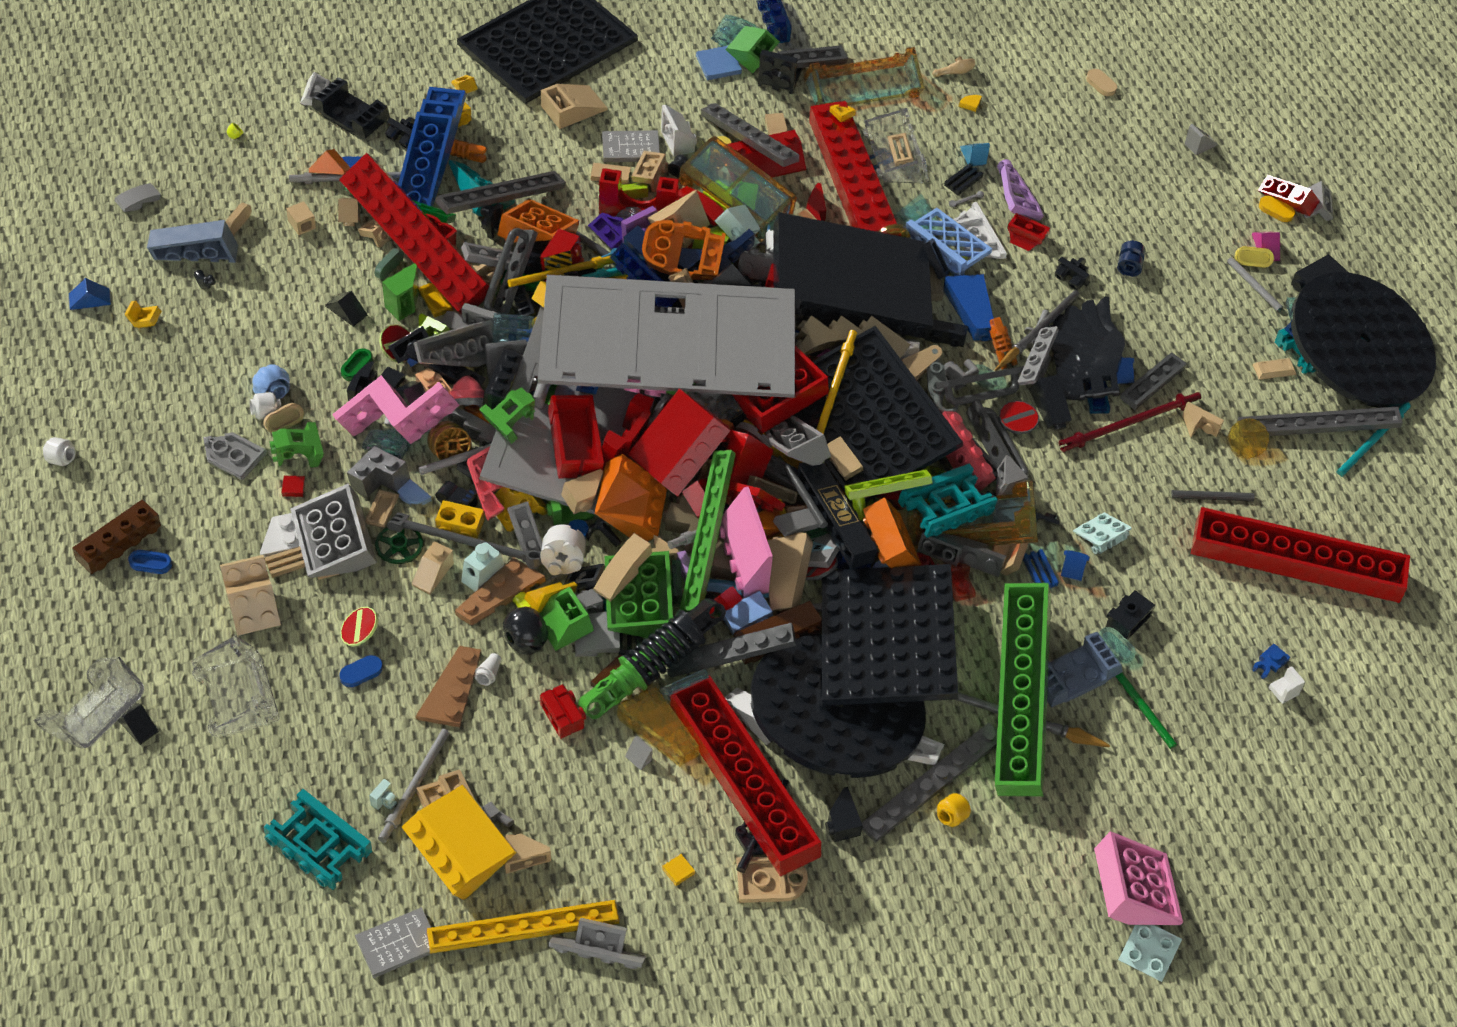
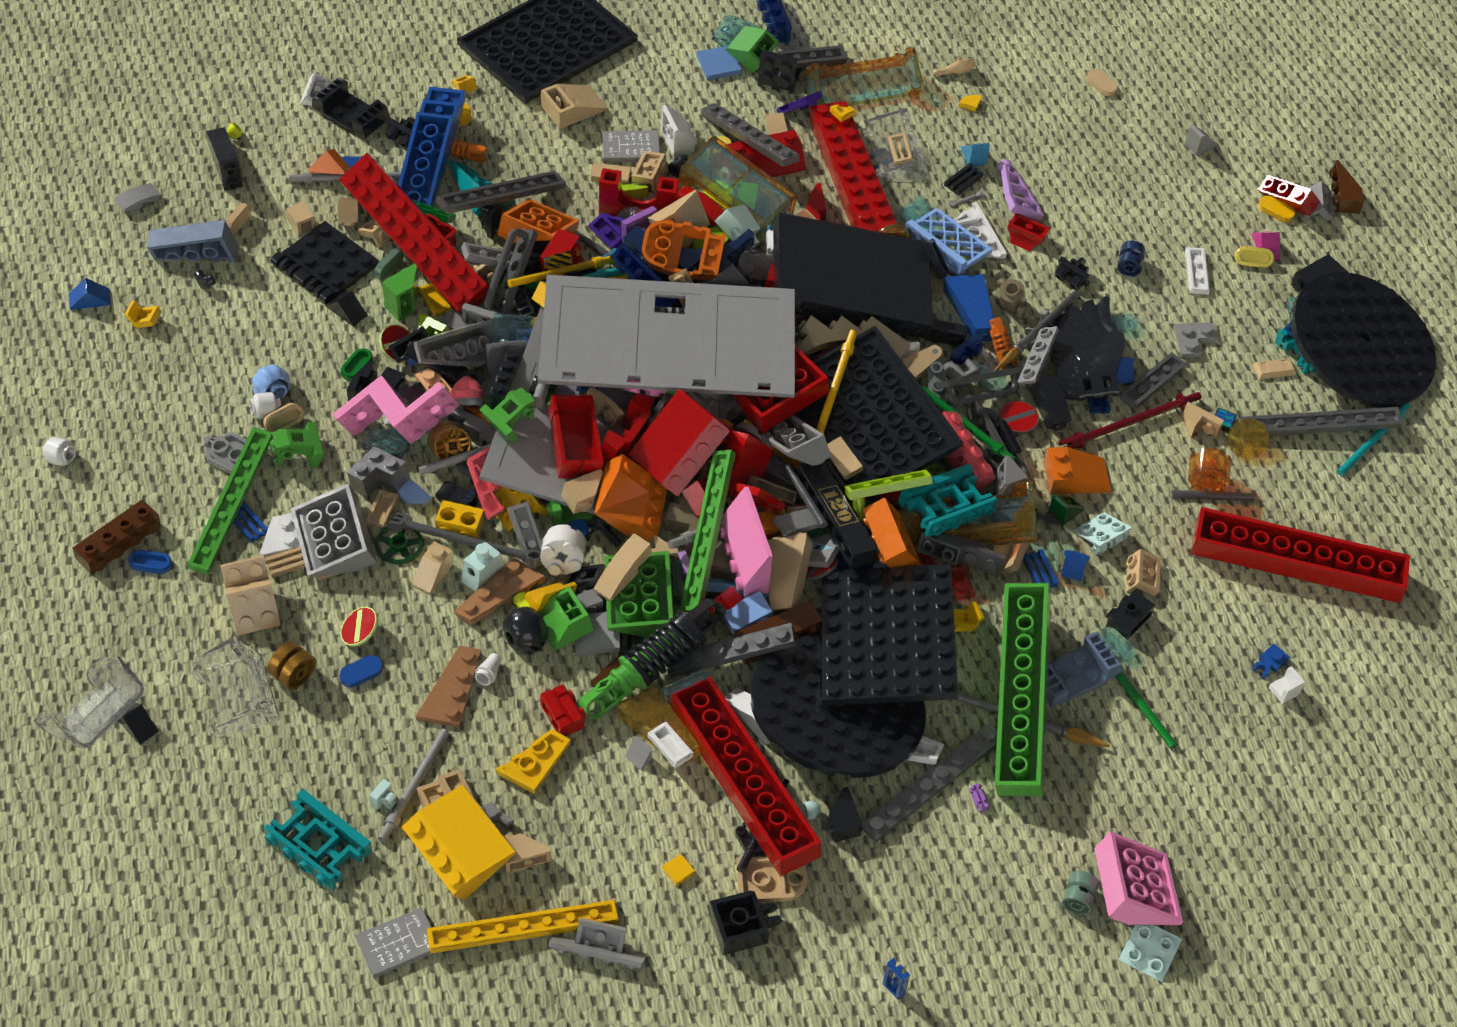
red tile [281,475,305,497] -> none
yellow head [937,793,971,827] -> none
light grey bar [1227,257,1283,312] -> none
none -> bright green plate [187,427,273,575]
none -> black slope [206,127,243,191]
none -> blue tile [233,502,268,543]
none -> pearl gold wheel [267,641,317,691]
none -> black hinge [270,221,379,304]
none -> yellow wing [495,729,571,794]
none -> tan slope [587,387,624,428]
none -> white tile [648,721,694,769]
none -> black hinge [708,890,782,955]
none -> dark purple wing [776,90,823,113]
none -> light aqua hinge [802,801,820,820]
none -> blue tile [883,958,910,1000]
none -> green bar [922,386,1016,461]
none -> clear blue slope [949,335,984,366]
none -> yellow bracket [953,602,984,631]
none -> medium lavender piece [970,784,990,812]
none -> black tile [988,419,1022,457]
none -> dark tan piece [996,278,1026,320]
none -> orange slope [1043,447,1111,495]
none -> dark green slope [1048,493,1085,526]
none -> sand green wheel [1062,871,1100,915]
none -> clear light blue tile [1111,314,1139,334]
none -> tan bracket [1125,549,1161,596]
none -> light grey plate [1173,323,1216,358]
none -> white tile [1185,247,1210,295]
none -> clear orange brick [1188,448,1231,492]
none -> tile [1215,407,1237,433]
none -> reddish brown slope [1329,160,1364,214]

